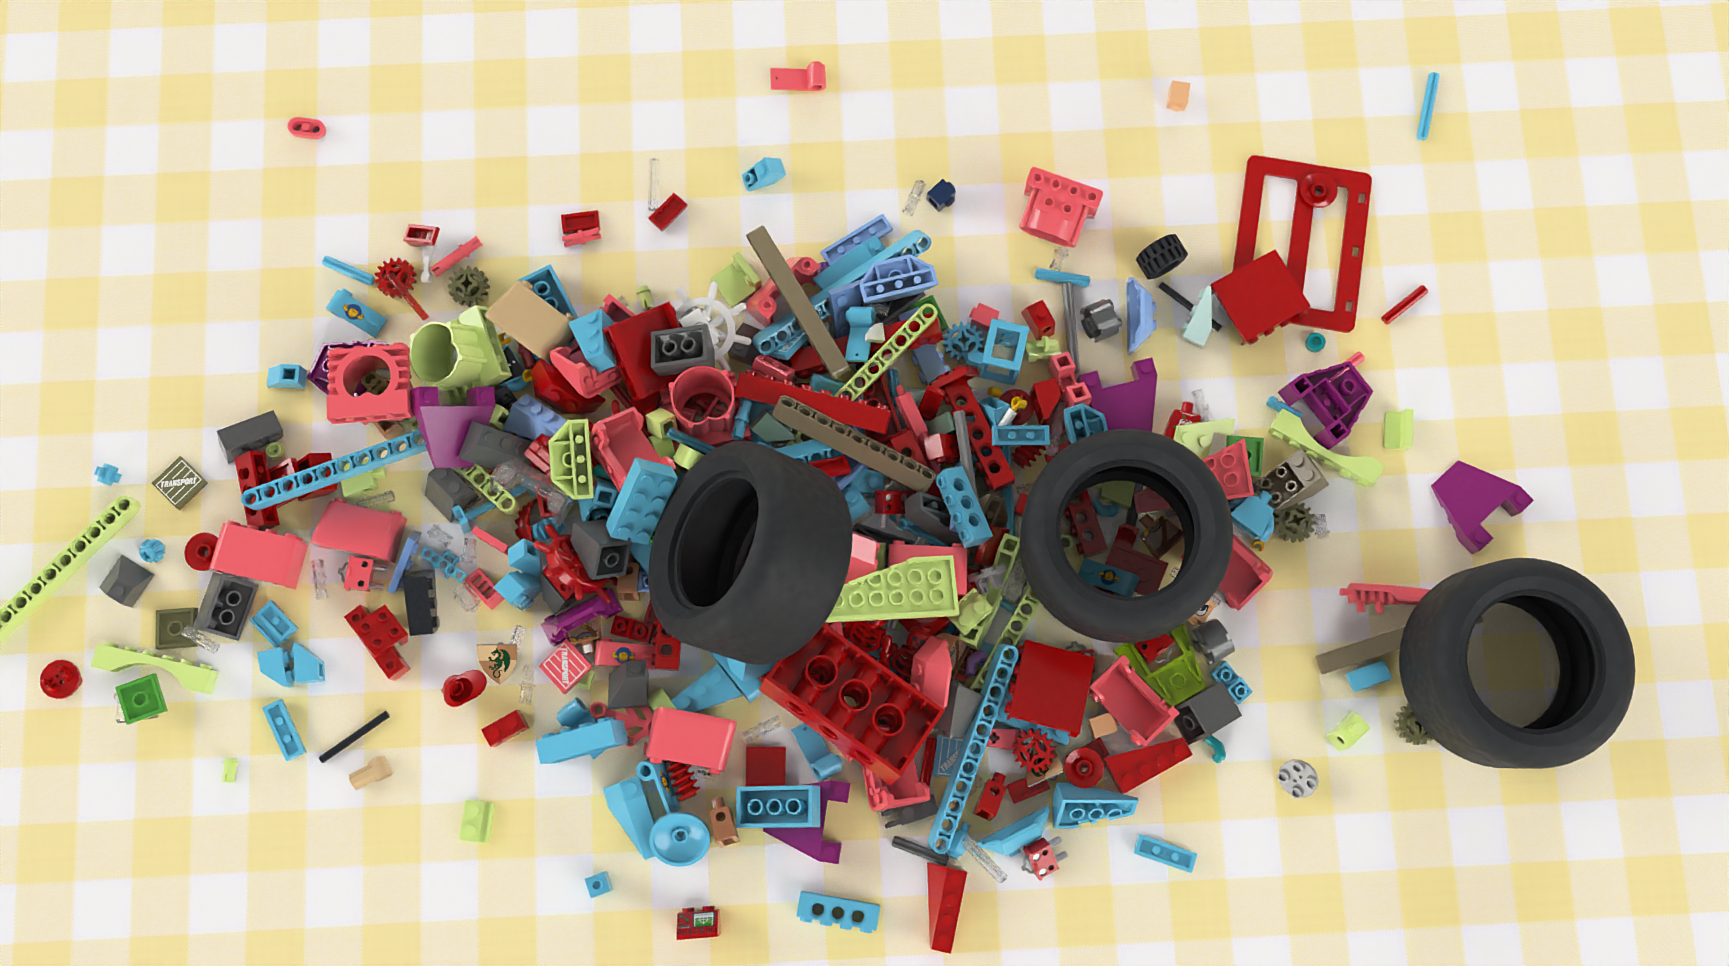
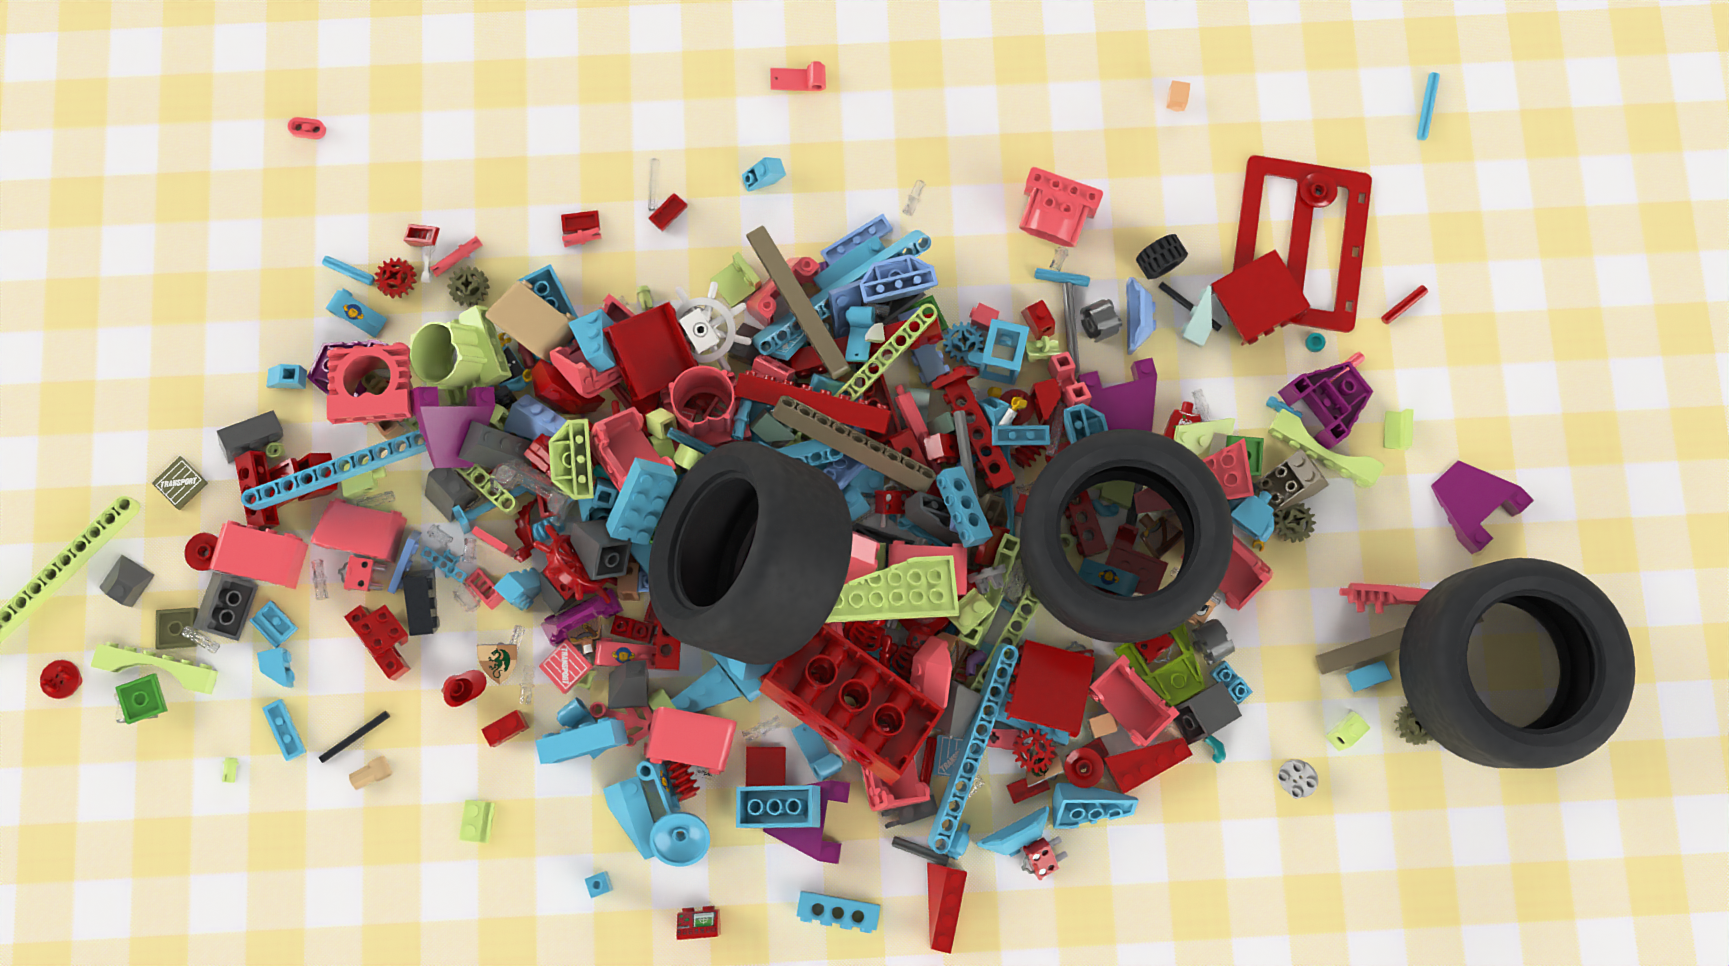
medium azure gear [94,463,122,486] -> none
medium azure gear [139,539,165,563] -> none
medium azure slope [291,643,325,684] -> none
clear red bar [386,272,429,321] -> none
medium azure slope [508,538,542,577] -> none
dark grey slope [651,324,715,377] -> none
nougat torso [709,797,740,847] -> none
red tile [808,455,850,477] -> none
medium azure axle [887,369,899,406] -> none
red tile [918,384,946,421] -> none
dark blue brick [926,179,956,212] -> none
clear axle [961,836,1008,883] -> none
red torso [972,772,1007,821] -> none
medium azure plate [1133,834,1197,873] -> none
clear pin [1313,514,1330,539] -> none

